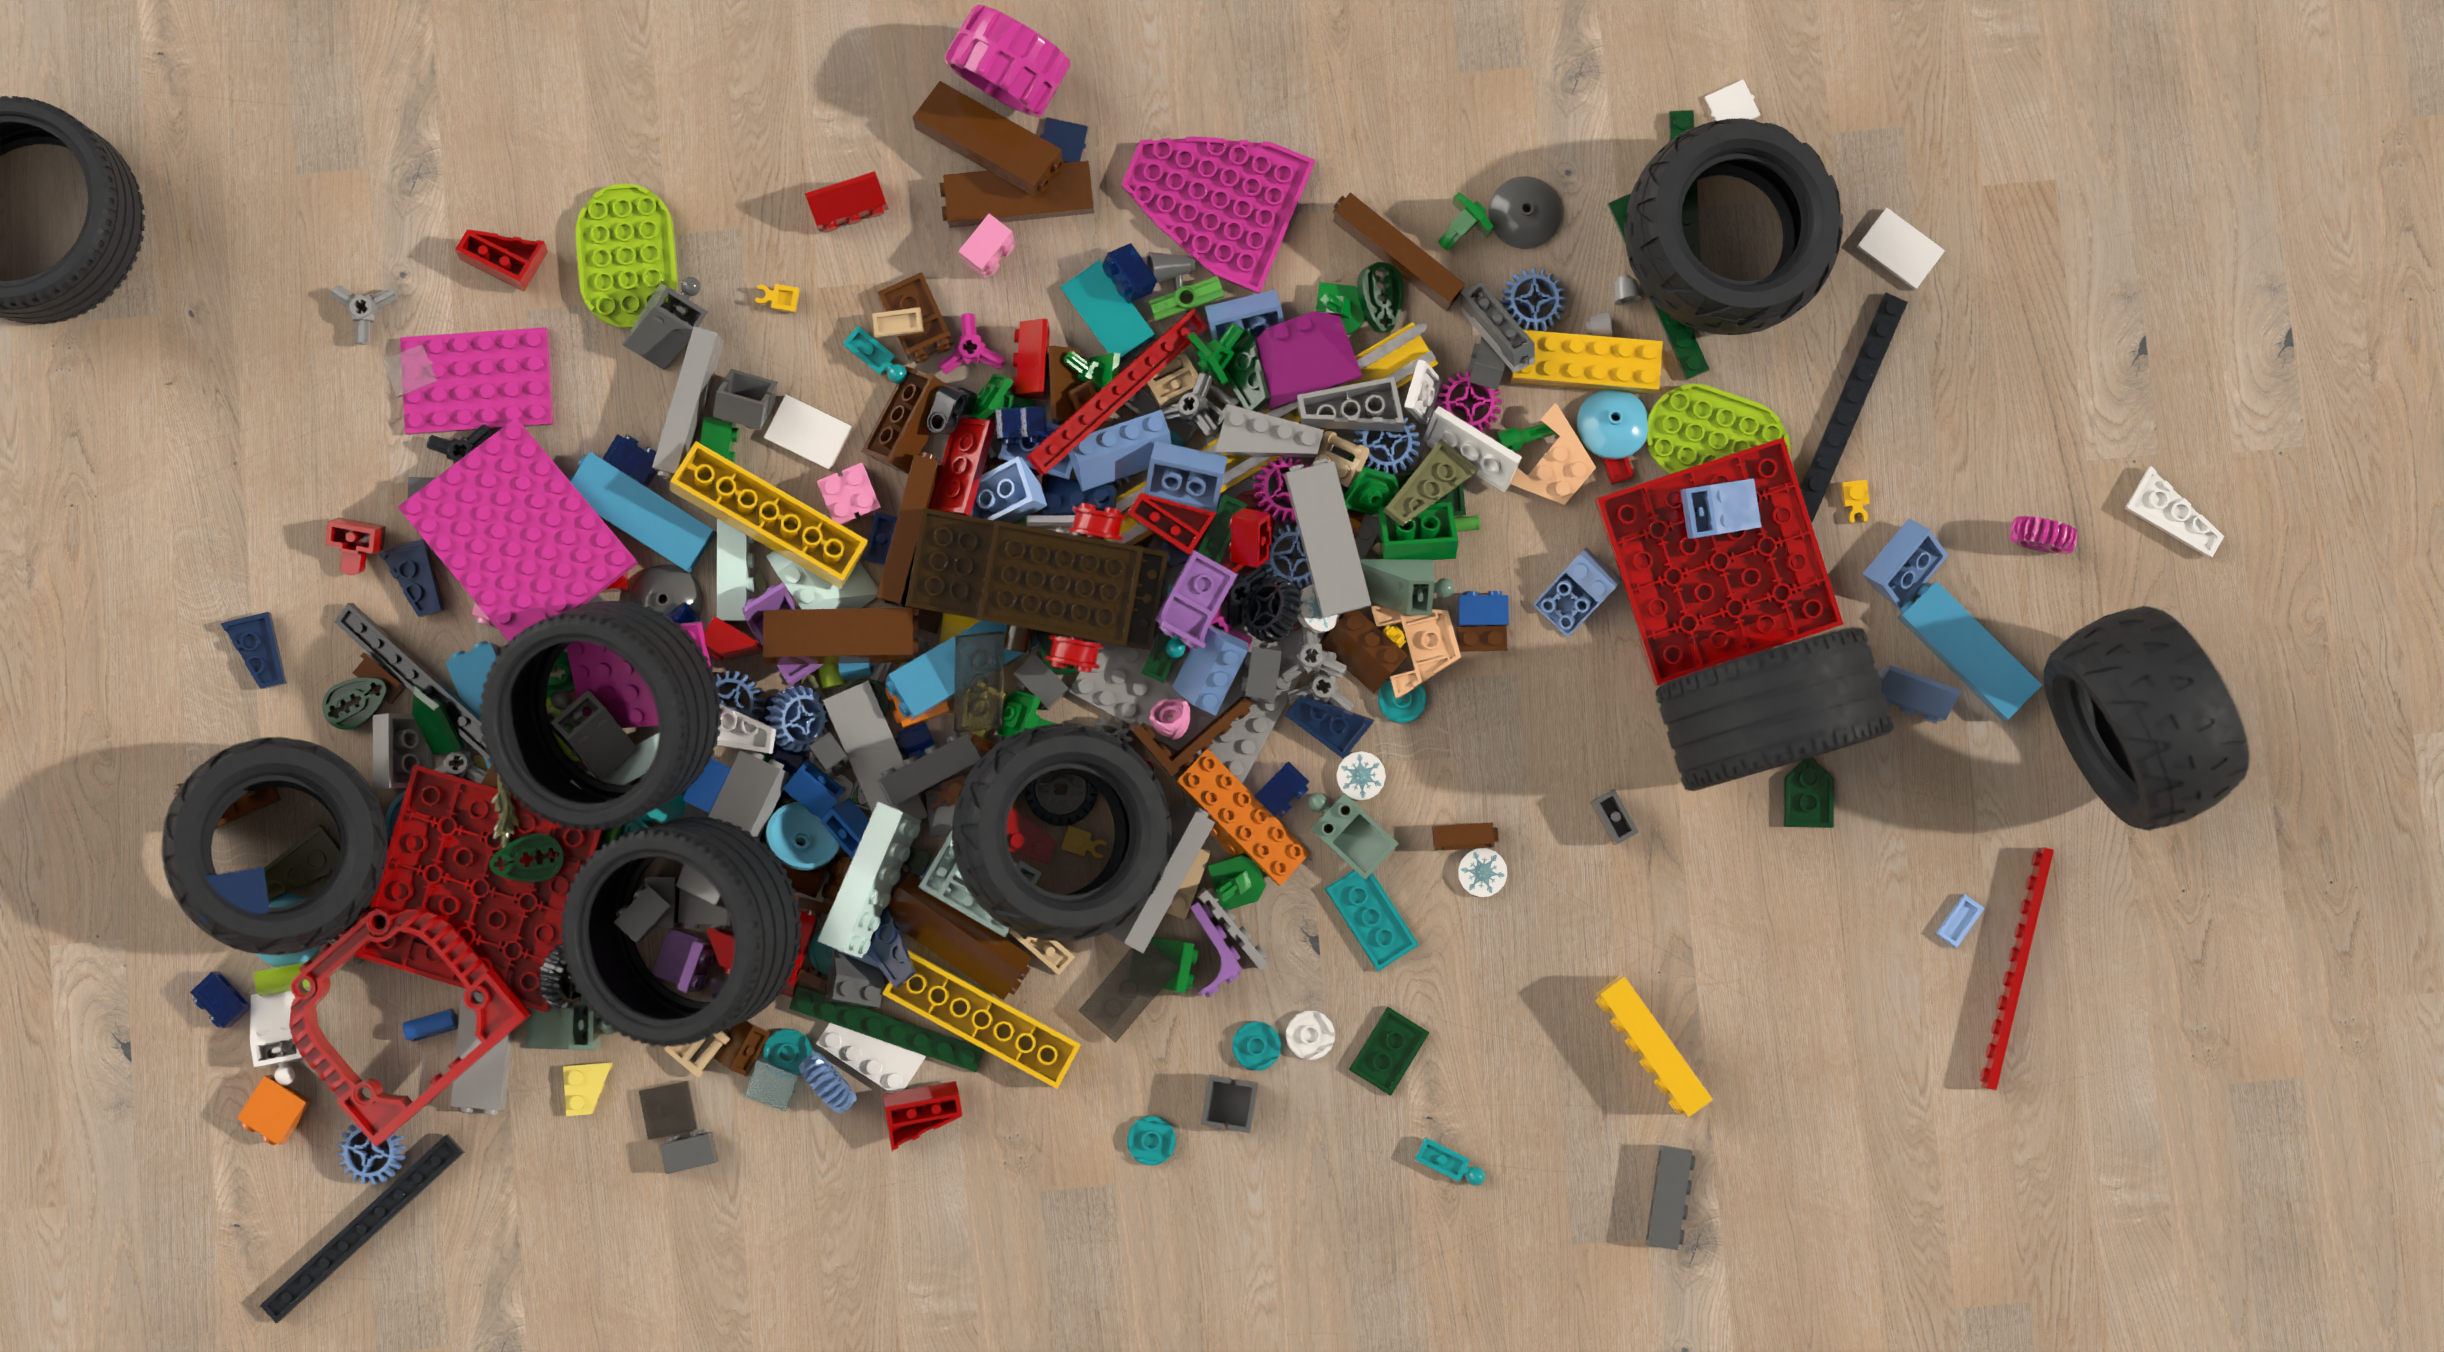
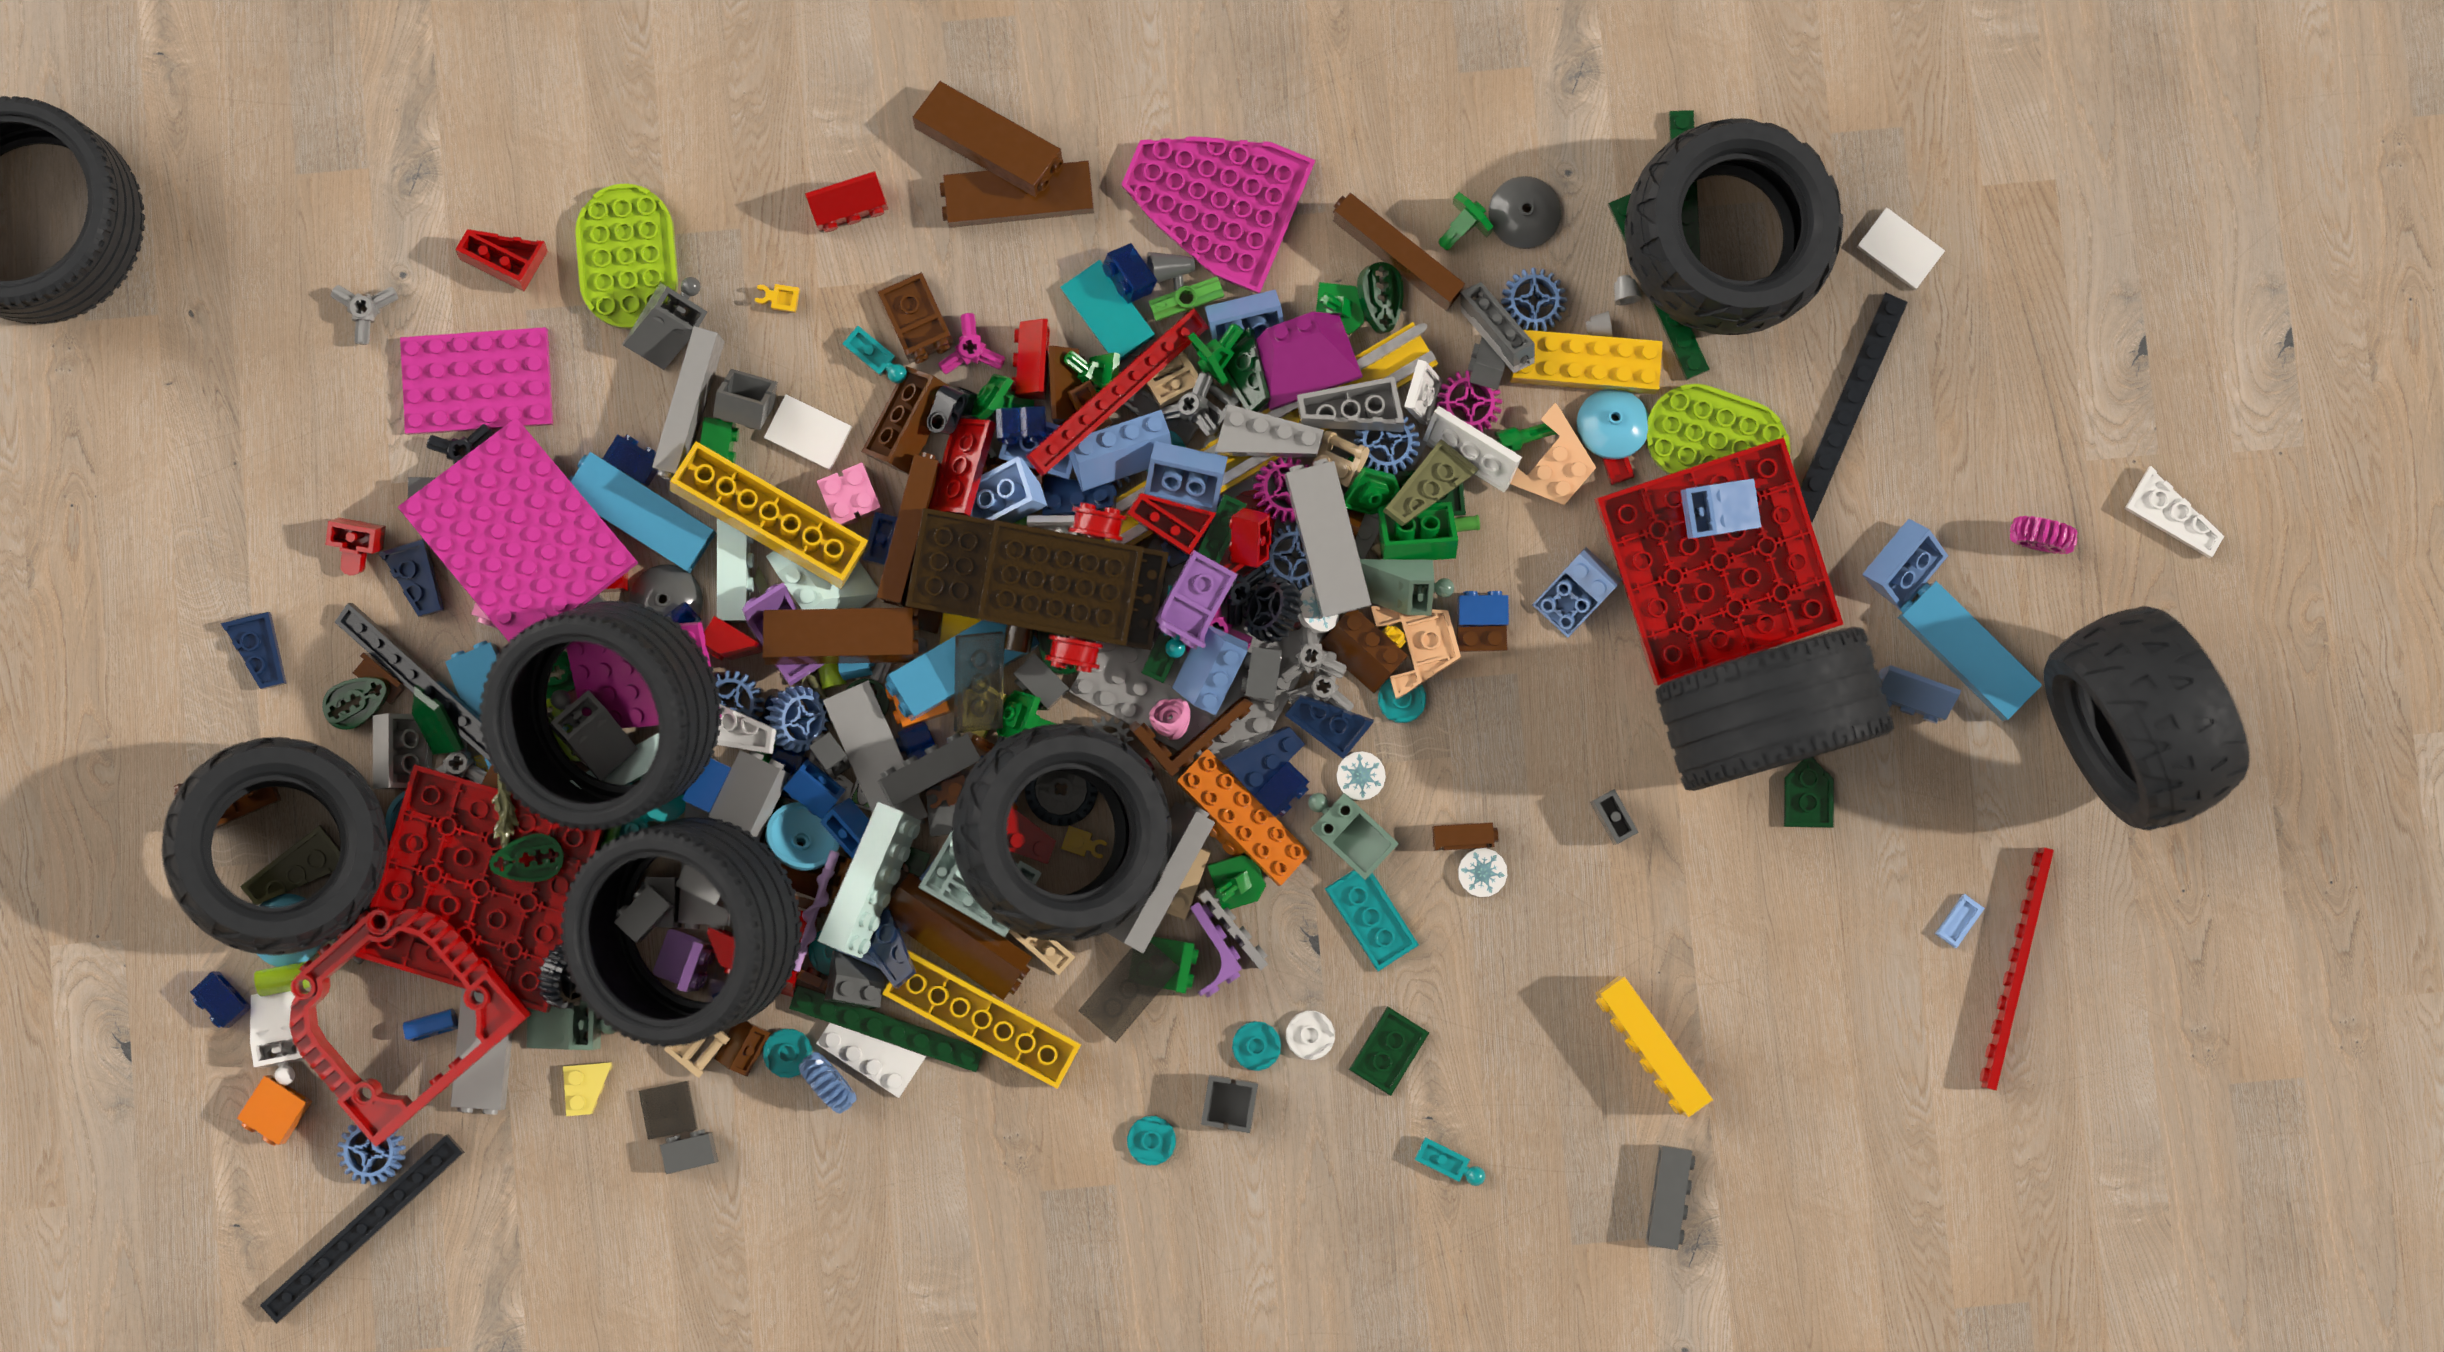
dark blue piece [199,867,270,923] -> none
clear piece [383,344,438,397] -> none
clear light blue piece [745,1059,799,1111] -> none
tan tile [872,307,924,339] -> none
red wedge [882,1081,962,1151] -> none
dark pink wheel [945,4,1070,117] -> none
bright pink piece [958,214,1015,279] -> none
dark blue piece [1040,117,1088,163] -> none
white piece [1705,79,1760,121] -> none
yellow plate [1841,480,1870,524] -> none
none -> lavender piece [794,850,840,972]
none -> dark blue wing [1219,726,1305,796]

